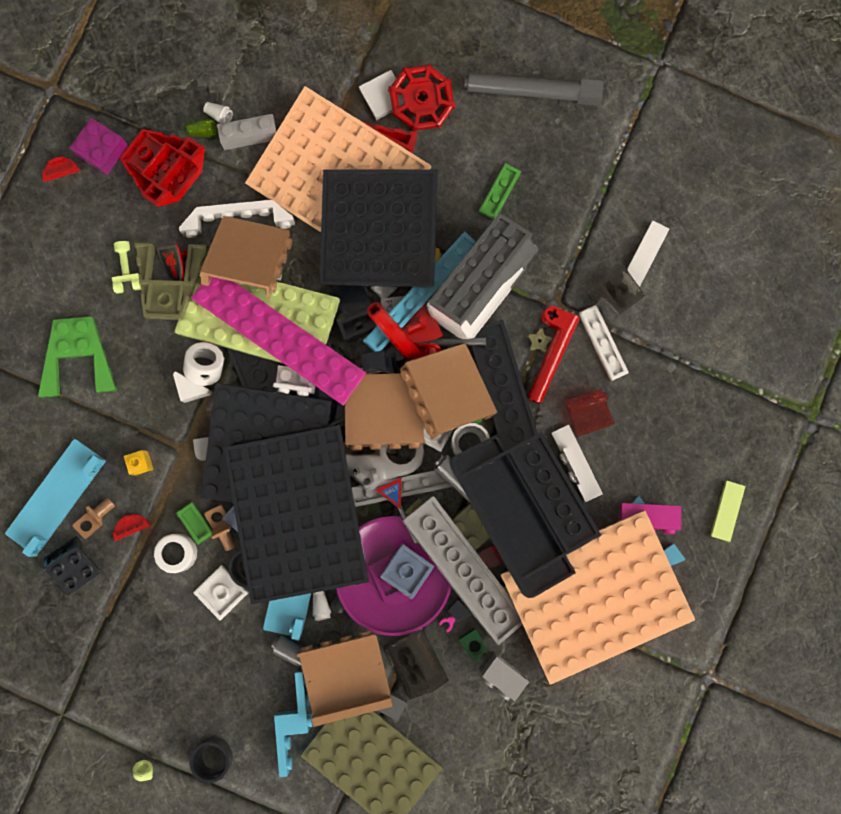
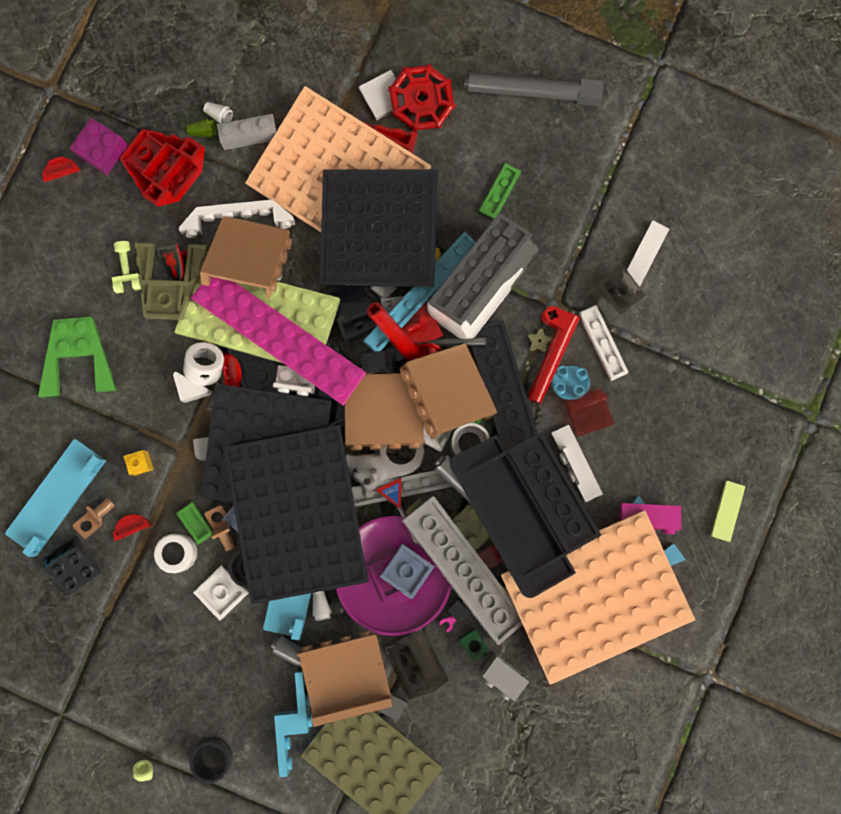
none -> red tile [223,353,242,386]
none -> medium azure dish [552,366,590,400]

